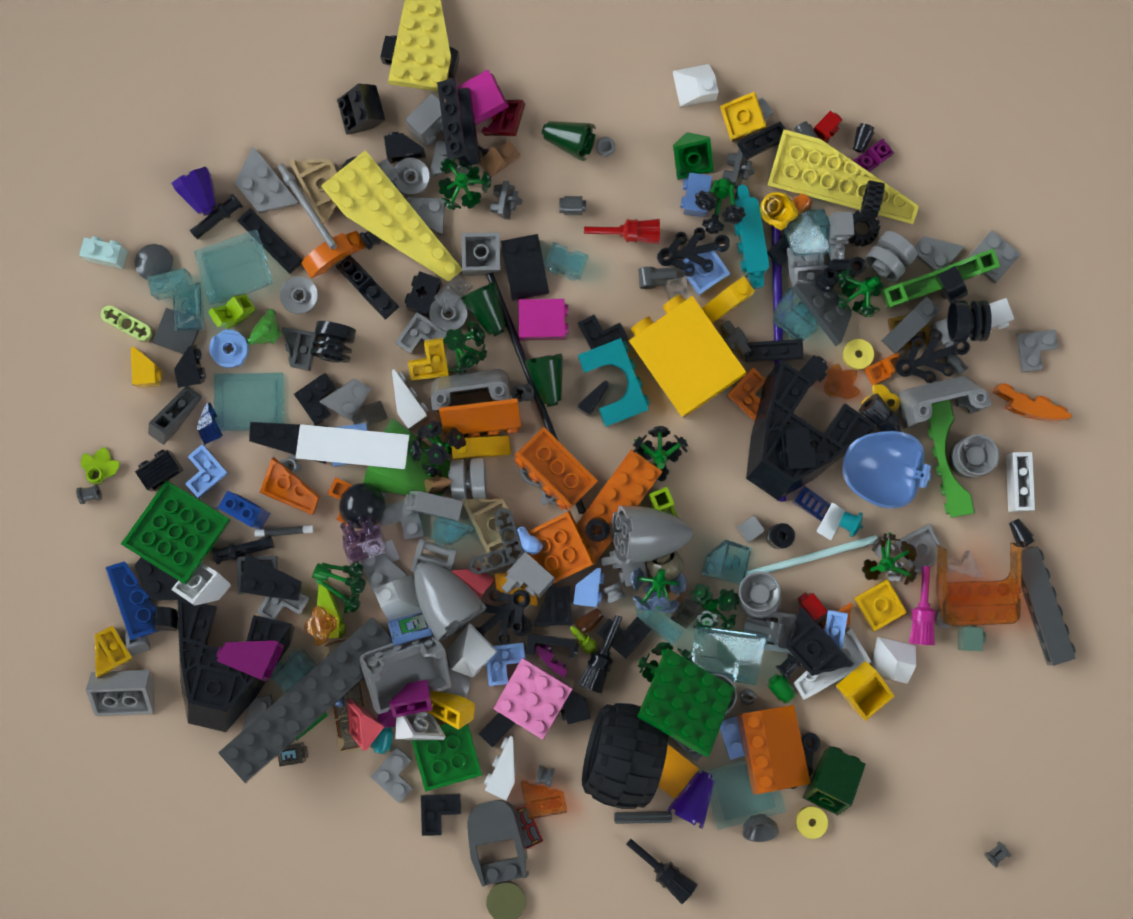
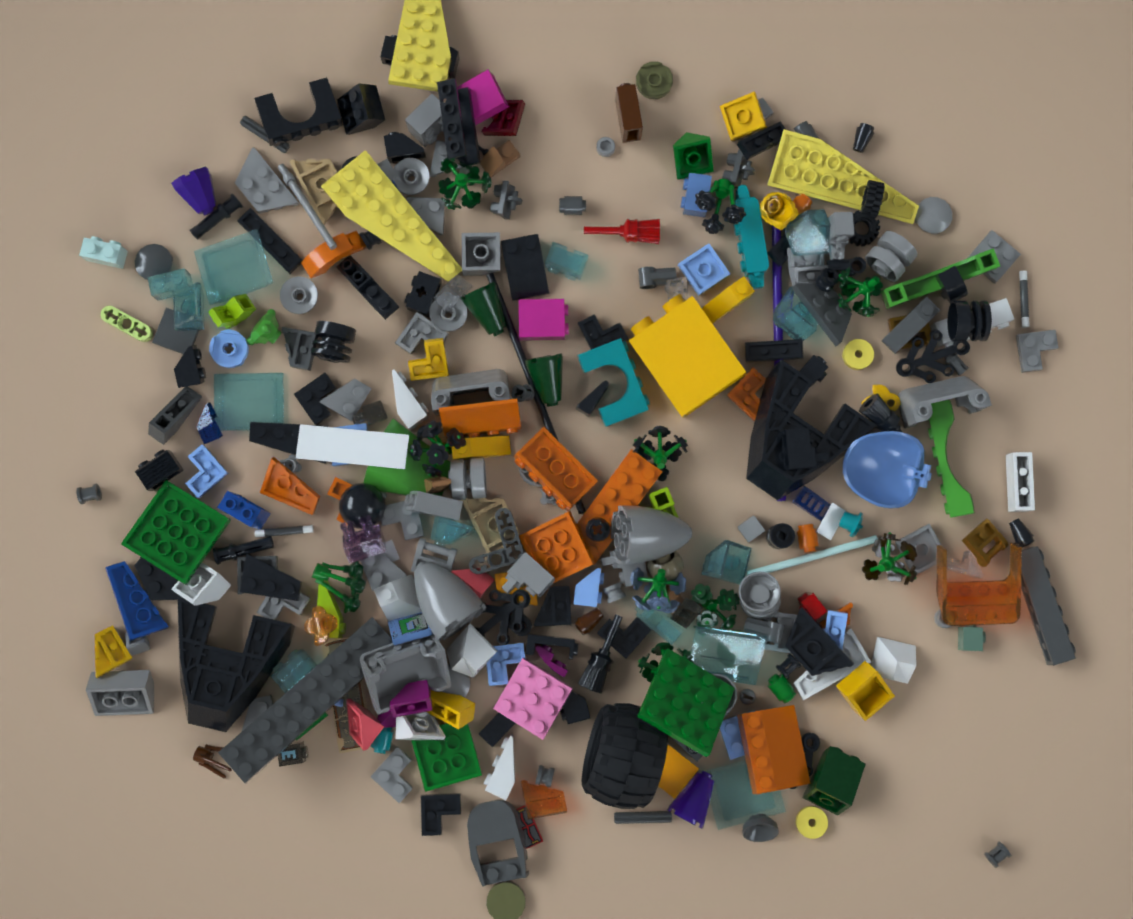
lime plate [81,447,120,484] -> none
yellow slope [131,347,163,388] -> none
black brick [153,606,178,631] -> none
magenta slope [217,640,285,682] -> none
dark green plant [444,321,487,374] -> none
light blue animal [517,526,543,554] -> none
dark green cone [542,121,596,161] -> none
lime bar [570,626,597,654] -> none
black piece [626,838,697,904] -> none
black plant [657,227,730,277] -> none
white slope [672,64,719,107] -> none
dark grey axle [720,320,751,357] -> none
red brick [814,110,842,143] -> none
clear orange plate [824,363,860,399] -> none
magenta slope [853,139,894,172] -> none
yellow tile [853,579,907,632] -> none
orange slope [863,352,899,386] -> none
dark pink piece [909,566,936,645] -> none
light grey wing [914,236,964,271] -> none
light grey wheel [949,434,999,478] -> none
orange slope [992,383,1072,421] -> none
none -> reddish brown plant [193,744,232,779]
none -> dark grey axle [240,116,290,153]
none -> black arch [254,77,342,146]
none -> reddish brown brick [615,83,643,143]
none -> olive tile [636,62,673,99]
none -> orange brick [797,524,819,553]
none -> light grey dish [914,197,952,235]
none -> pearl gold plate [961,518,1009,567]
none -> dark grey bar [1019,271,1030,328]

